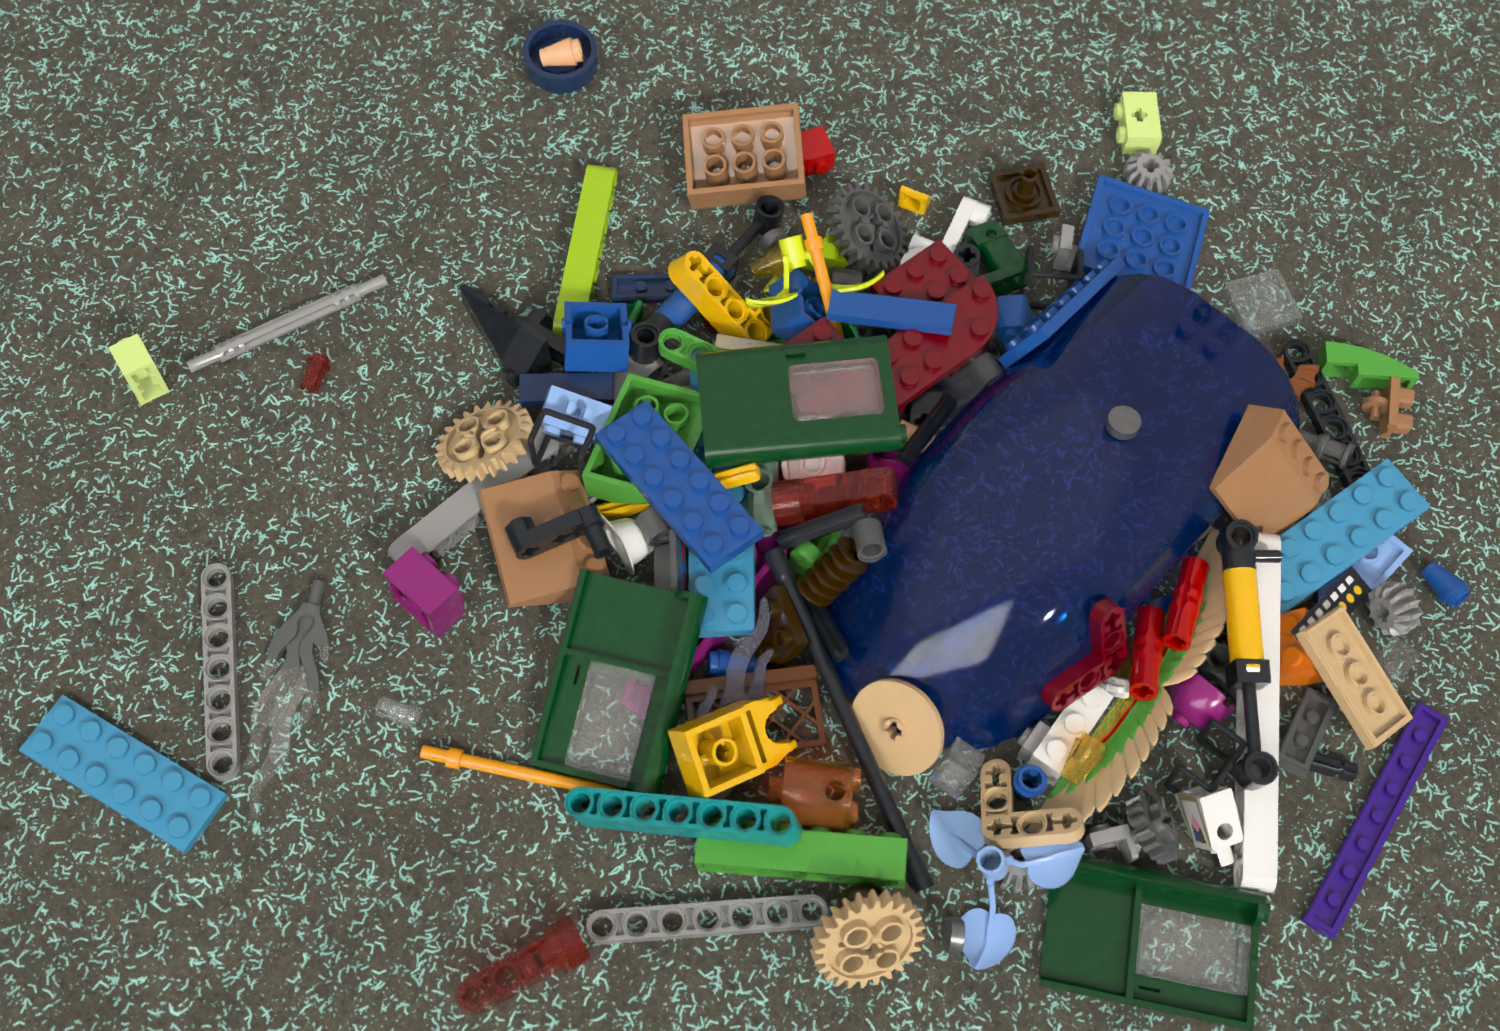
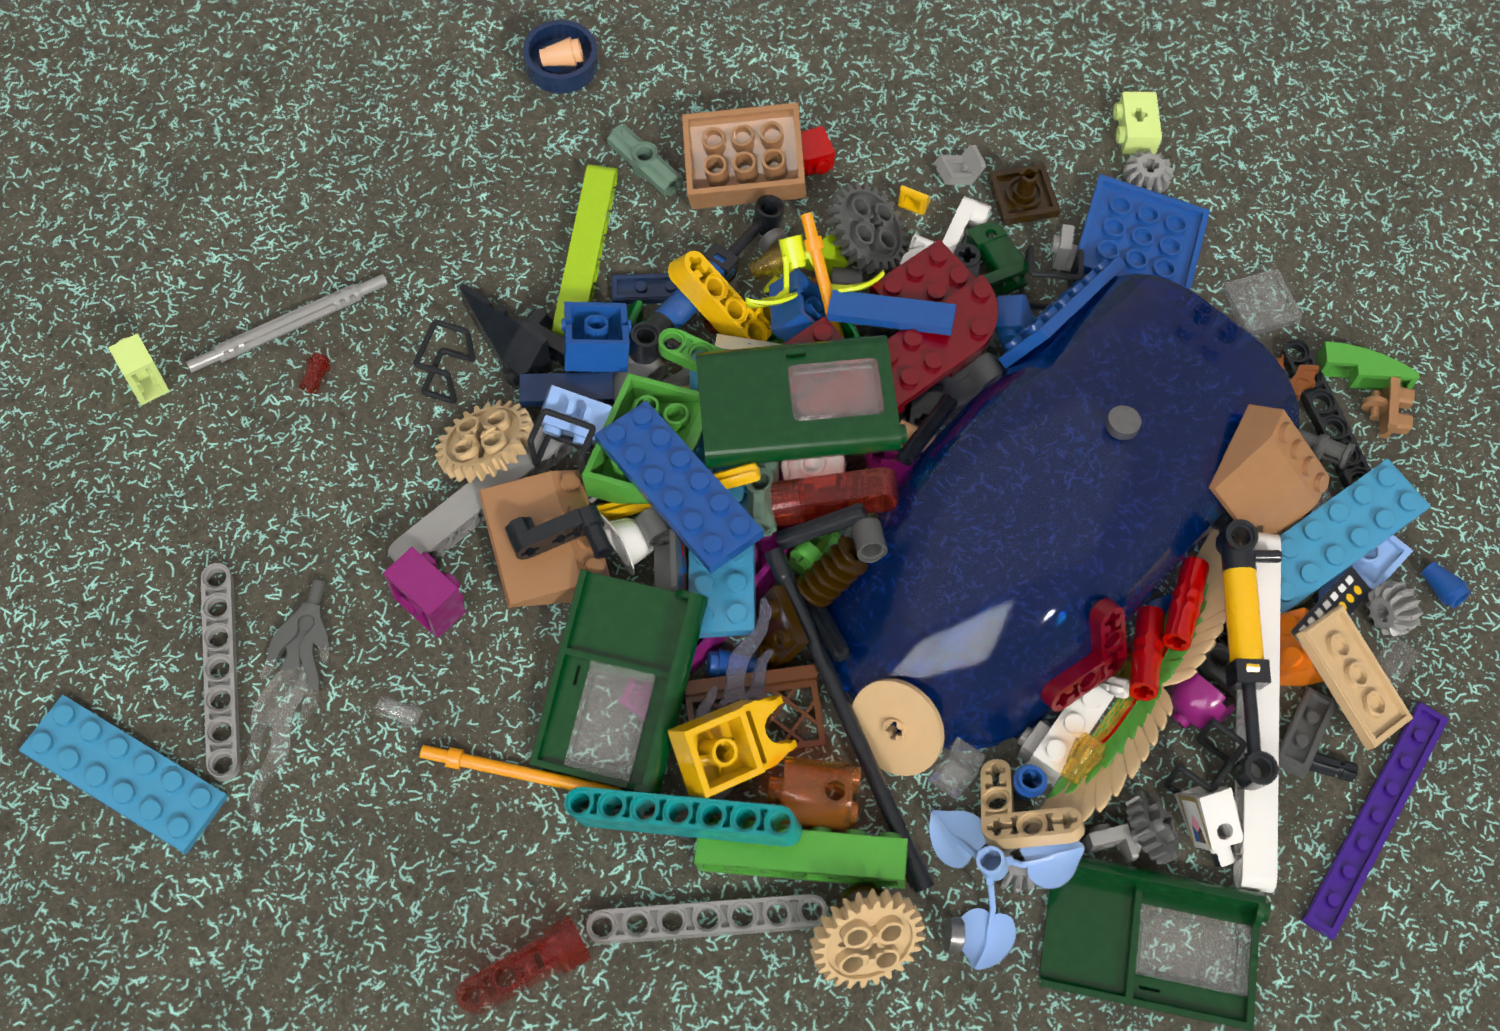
none -> black piece [413,320,476,404]
none -> sand green piece [607,125,683,197]
none -> light grey bracket [934,145,986,185]

